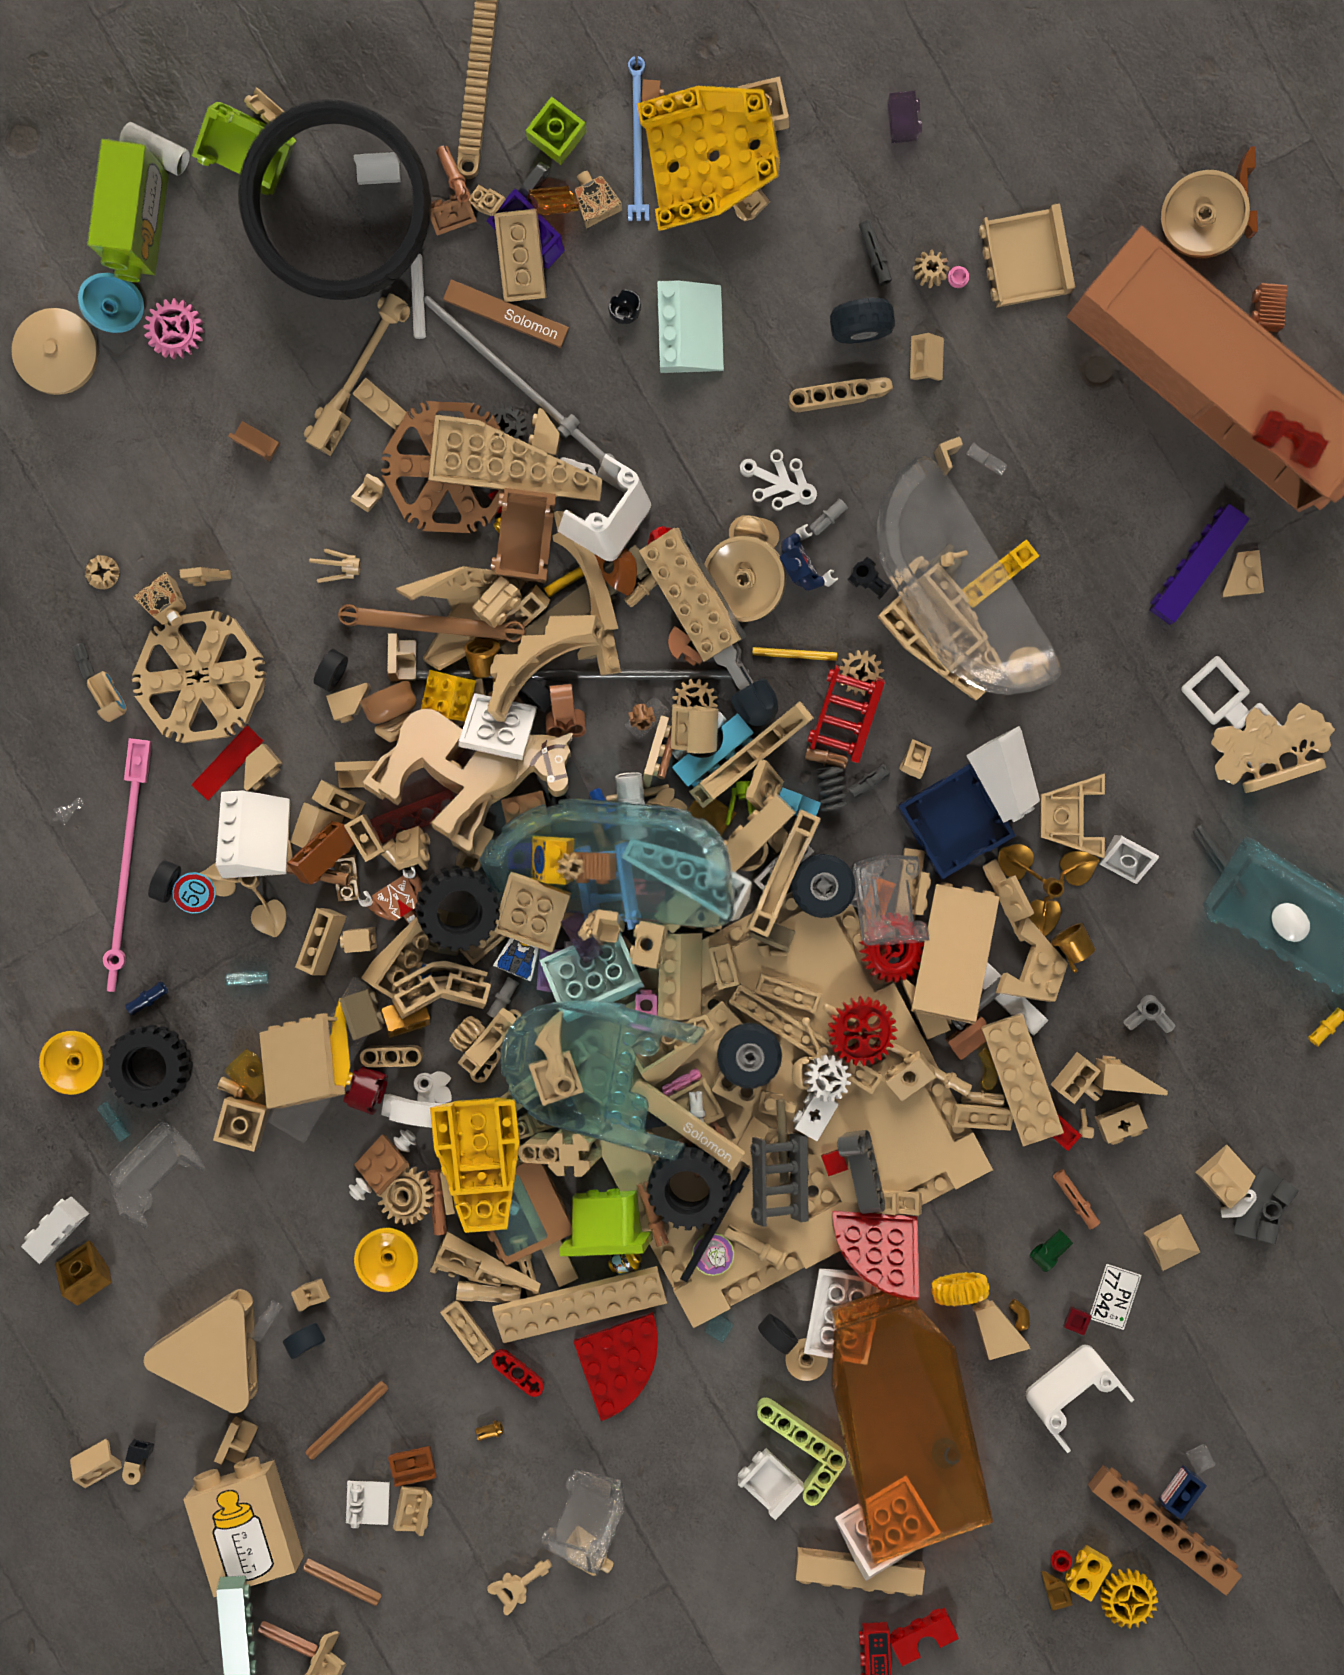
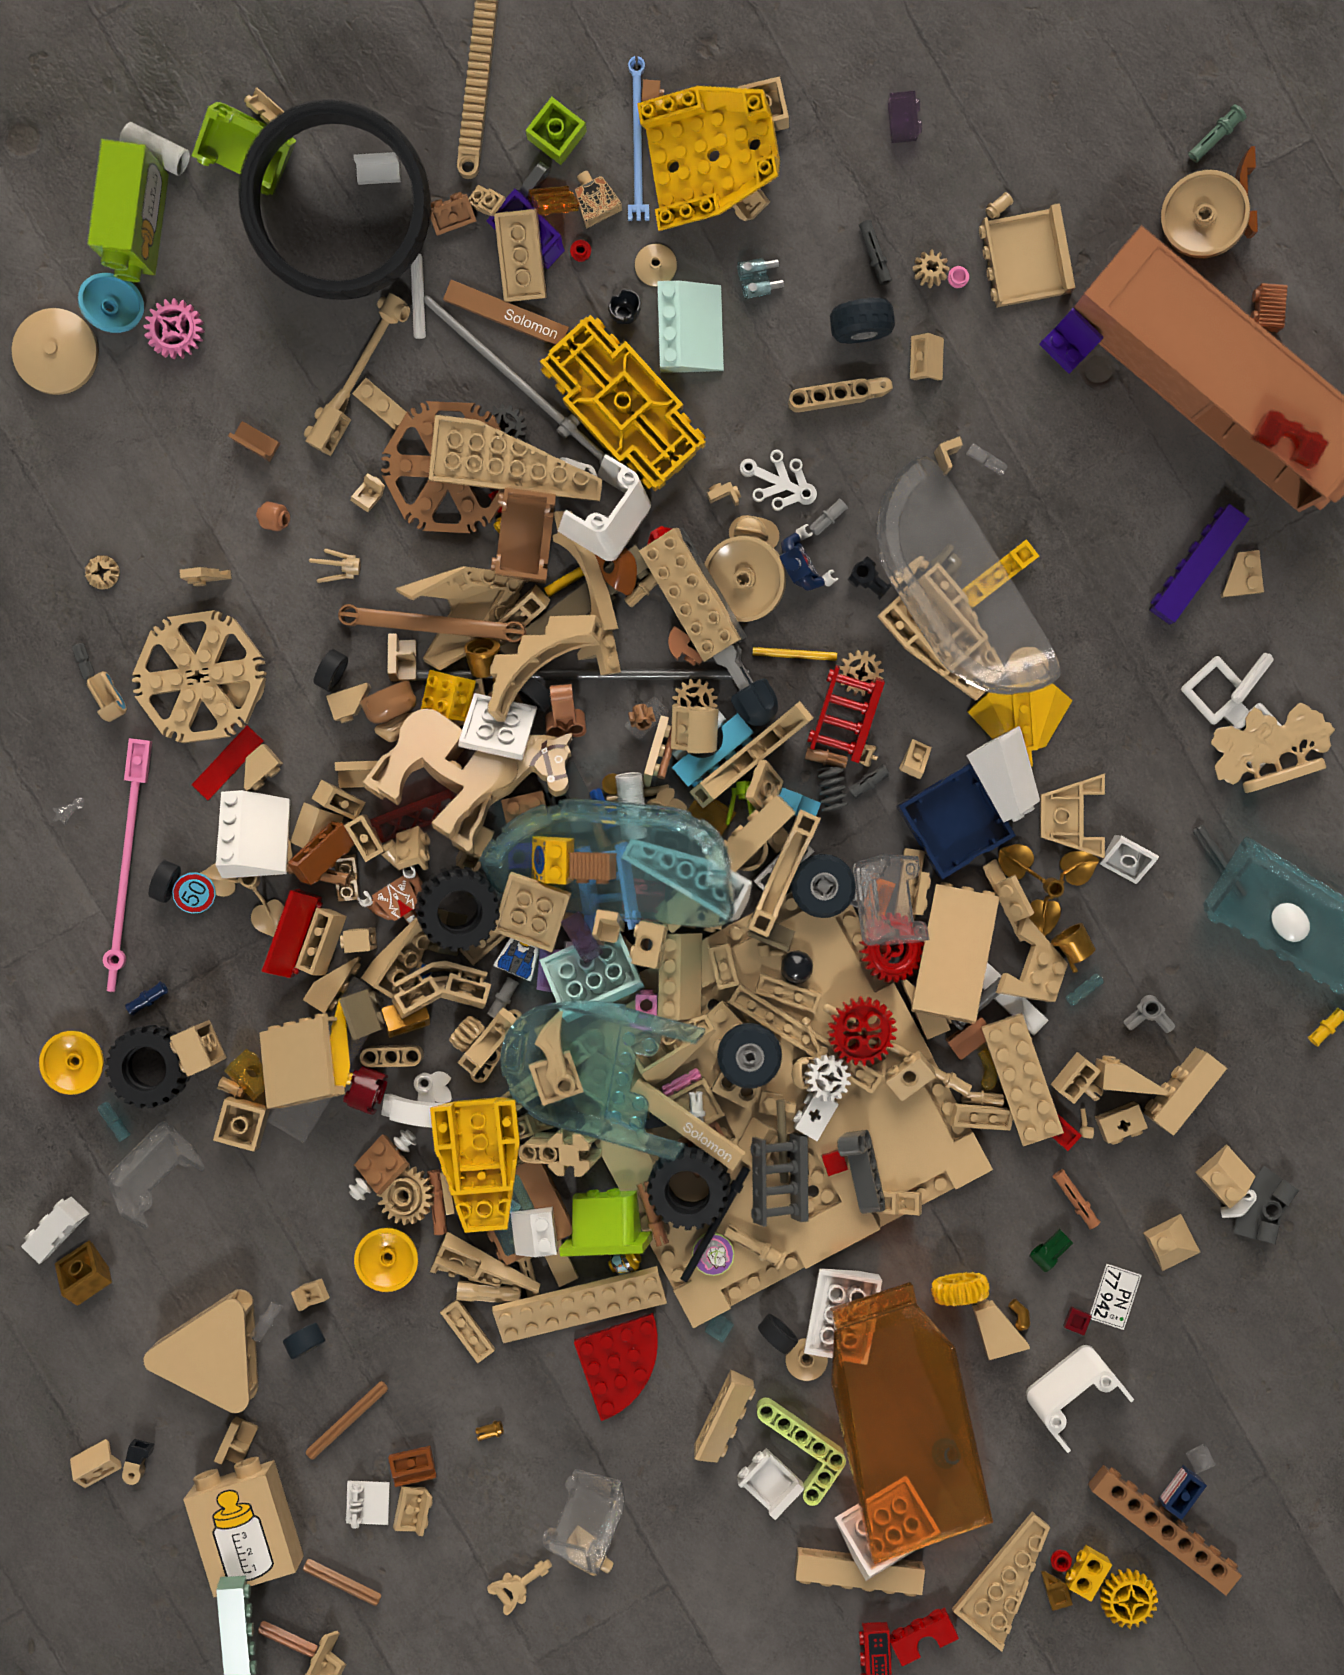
torso [133,572,186,626] -> none
clear light blue axle [225,970,269,987] -> none
nougat pin [436,146,471,202] -> none
tan brick [472,576,522,628] -> none
red beam [492,1349,544,1397] -> none
tan slope [528,408,561,458] -> none
tan gear [557,853,584,880] -> none
tan axle [578,910,597,941] -> none
plate [832,1211,919,1301] -> none
tan hand [941,550,968,567] -> none
none -> tan brick [170,1020,227,1077]
none -> nougat head [256,502,290,531]
none -> red slope [262,889,323,978]
none -> tan slope [303,957,361,1013]
none -> white slope [510,1207,558,1257]
none -> yellow piece [540,315,706,491]
none -> red plate [570,240,591,262]
none -> pearl gold tile [602,773,617,795]
none -> tan dish [635,244,677,287]
none -> tan slope [694,1369,756,1463]
none -> tan bracket [707,482,741,506]
none -> clear light blue piece [737,258,784,299]
none -> black hair [781,950,813,985]
none -> tan piece [859,744,878,767]
none -> tan wing [952,1512,1050,1651]
none -> yellow panel [967,683,1073,767]
none -> tan pin [985,192,1013,219]
none -> dark purple bracket [1039,308,1103,374]
none -> clear light blue axle [1066,974,1104,1006]
none -> tan brick [1143,1047,1227,1136]
none -> sand green pin [1188,104,1247,163]
none -> white axle [1231,653,1274,704]

